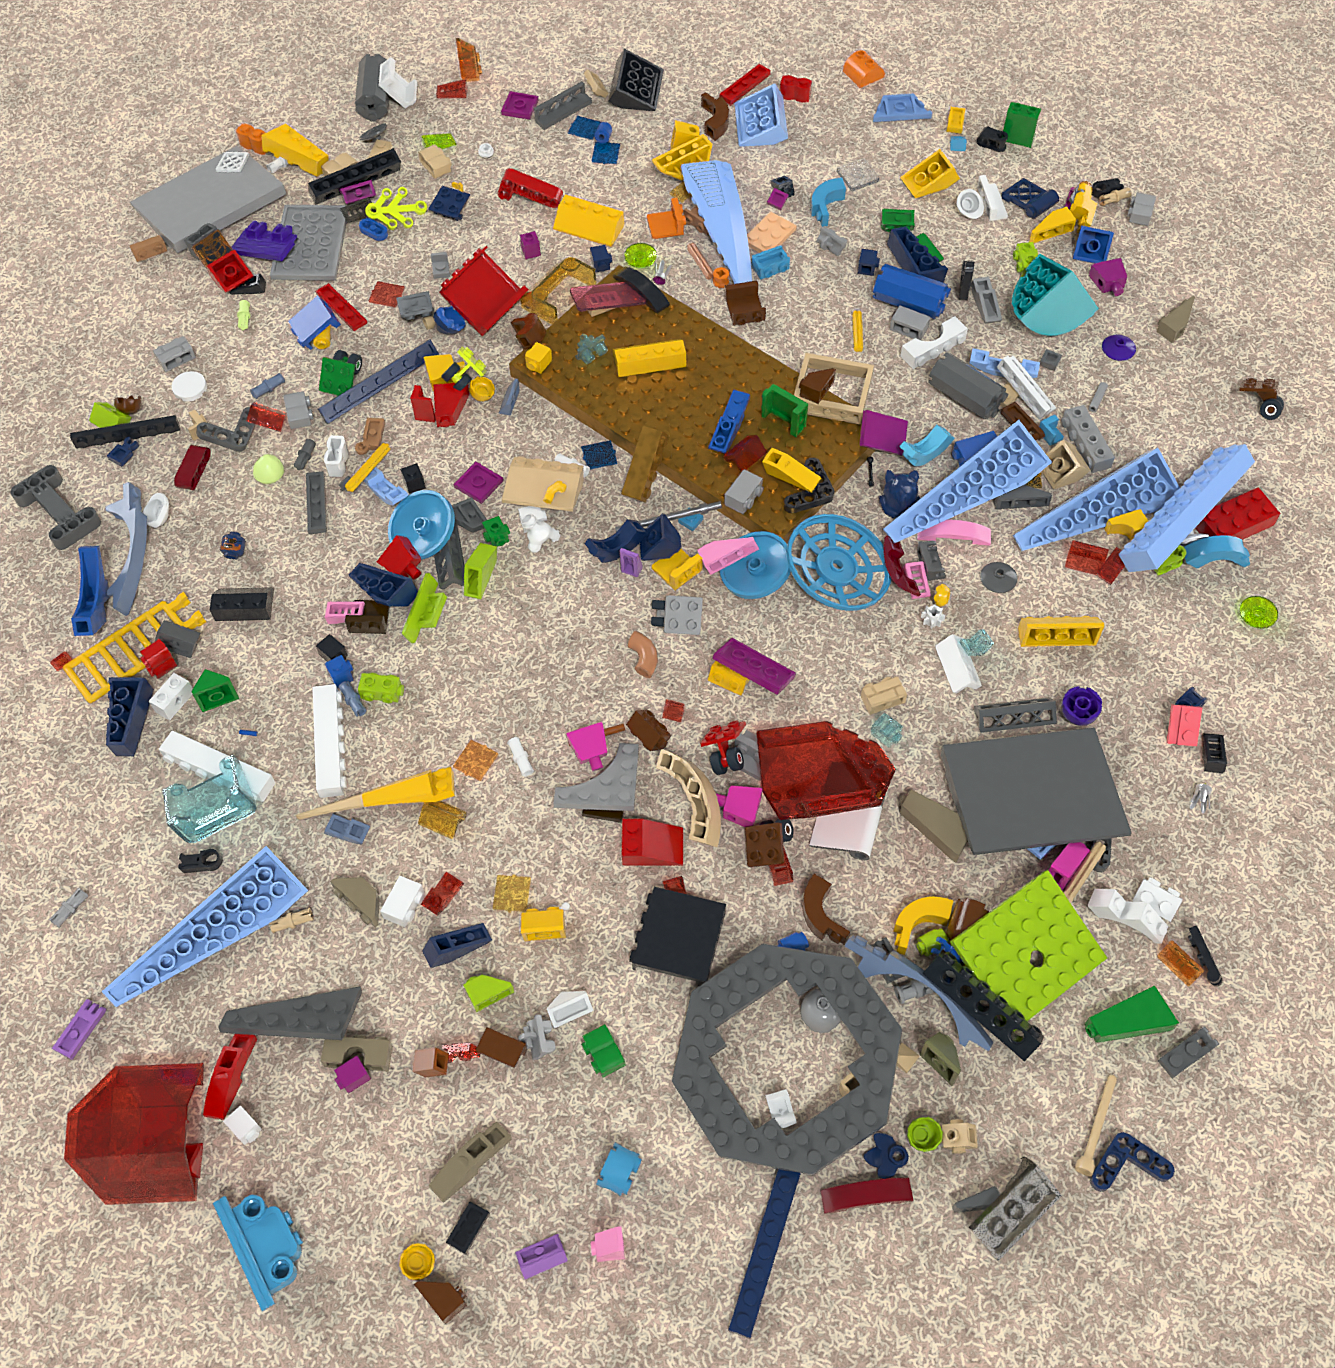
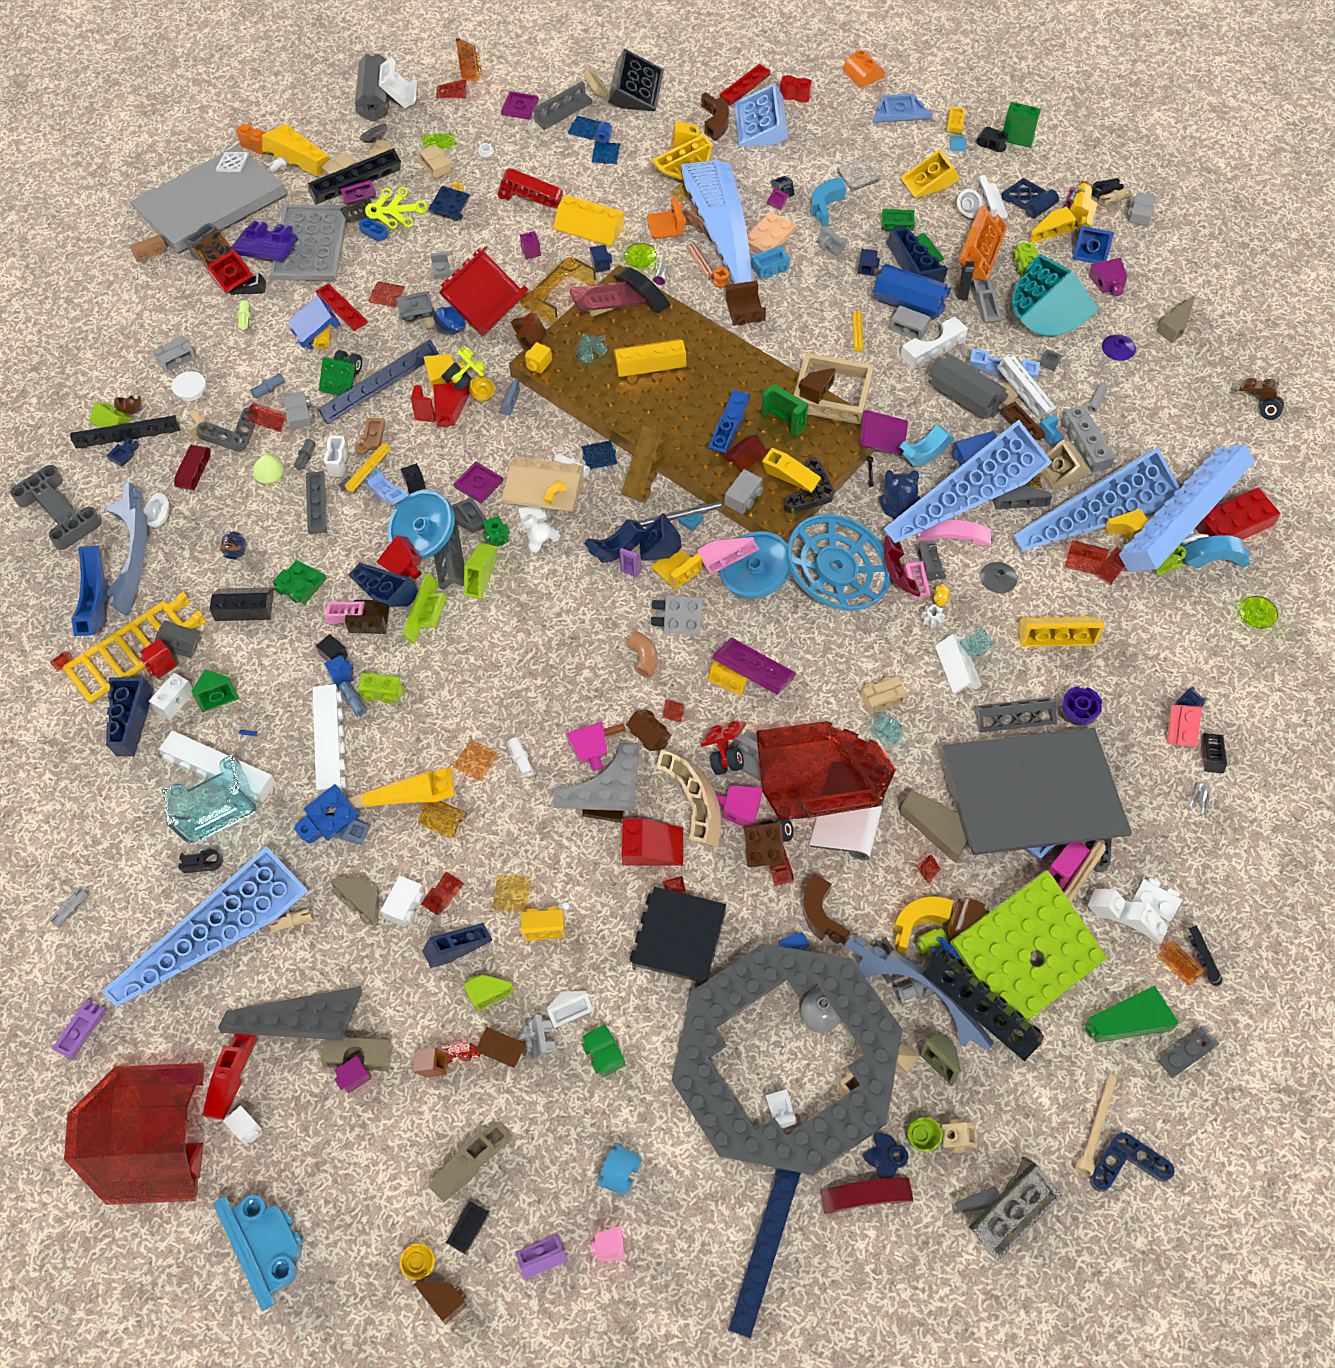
none -> green plate [273,560,327,605]
none -> blue plate [294,784,360,843]
none -> clear red slope [918,855,940,884]
none -> orange slope [959,205,1007,281]

